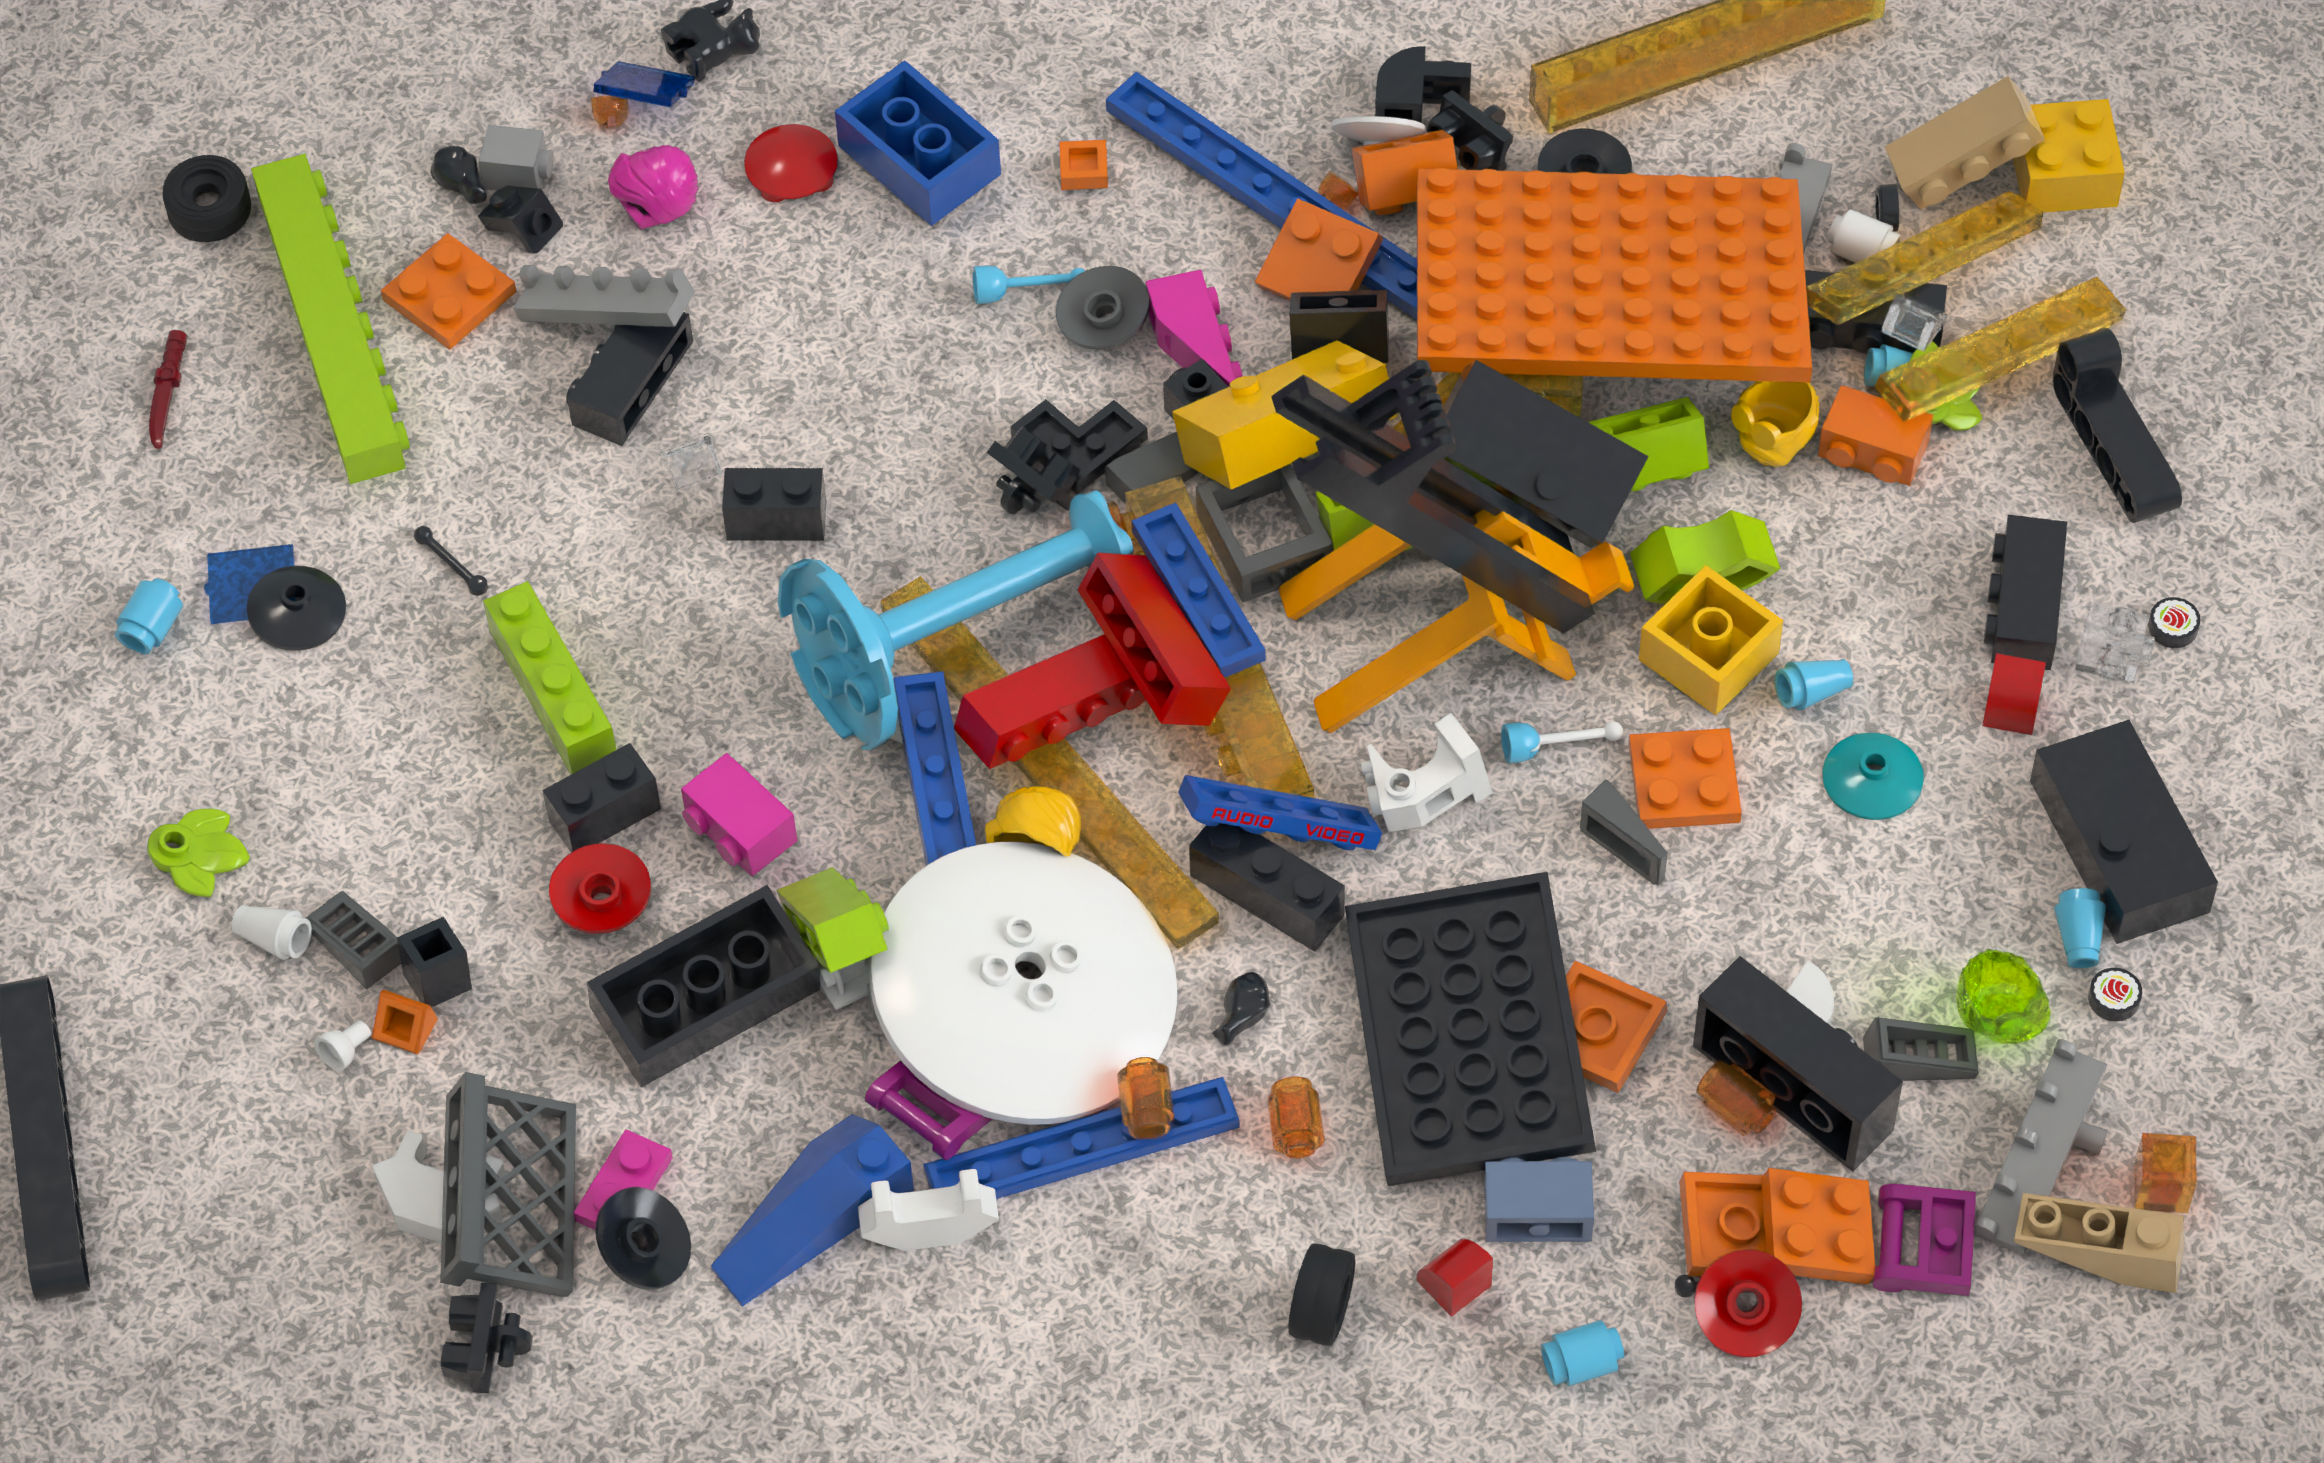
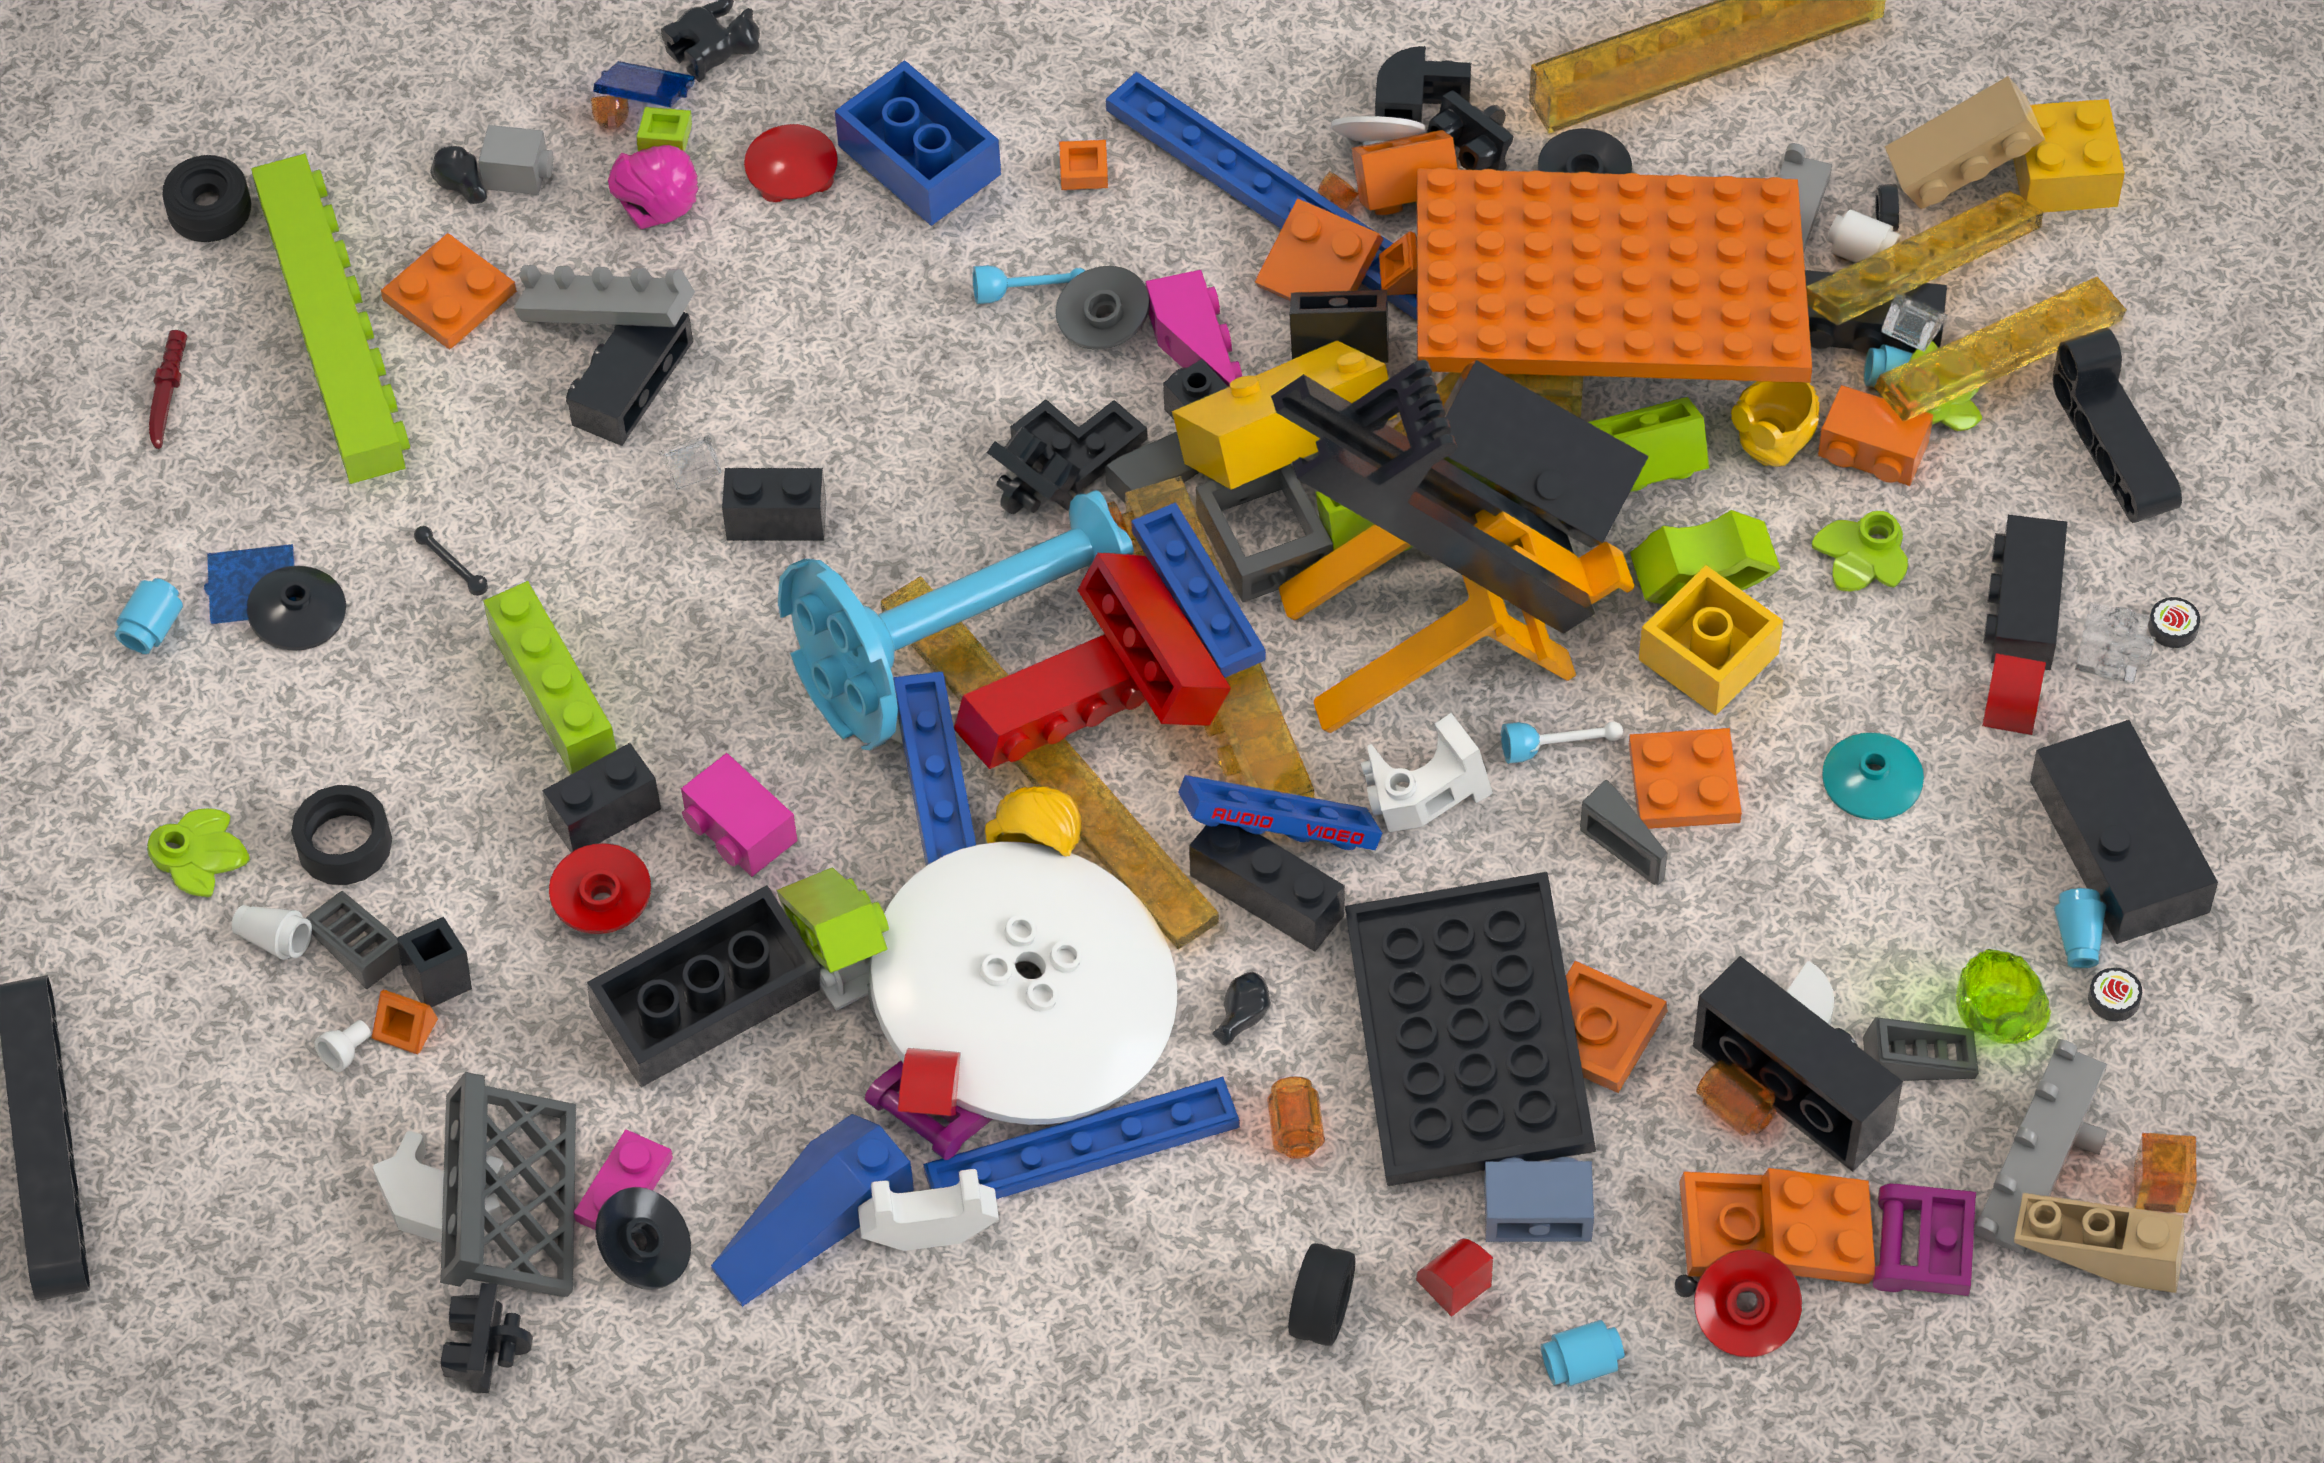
black bracket [478,185,563,254] -> none
clear orange brick [1117,1057,1174,1139] -> none
medium azure cone [1774,659,1853,711] -> none
none -> black tyre [291,785,392,885]
none -> lime tile [636,107,692,152]
none -> red brick [898,1048,961,1116]
none -> orange slope [1379,231,1417,295]
none -> lime plate [1811,511,1908,592]

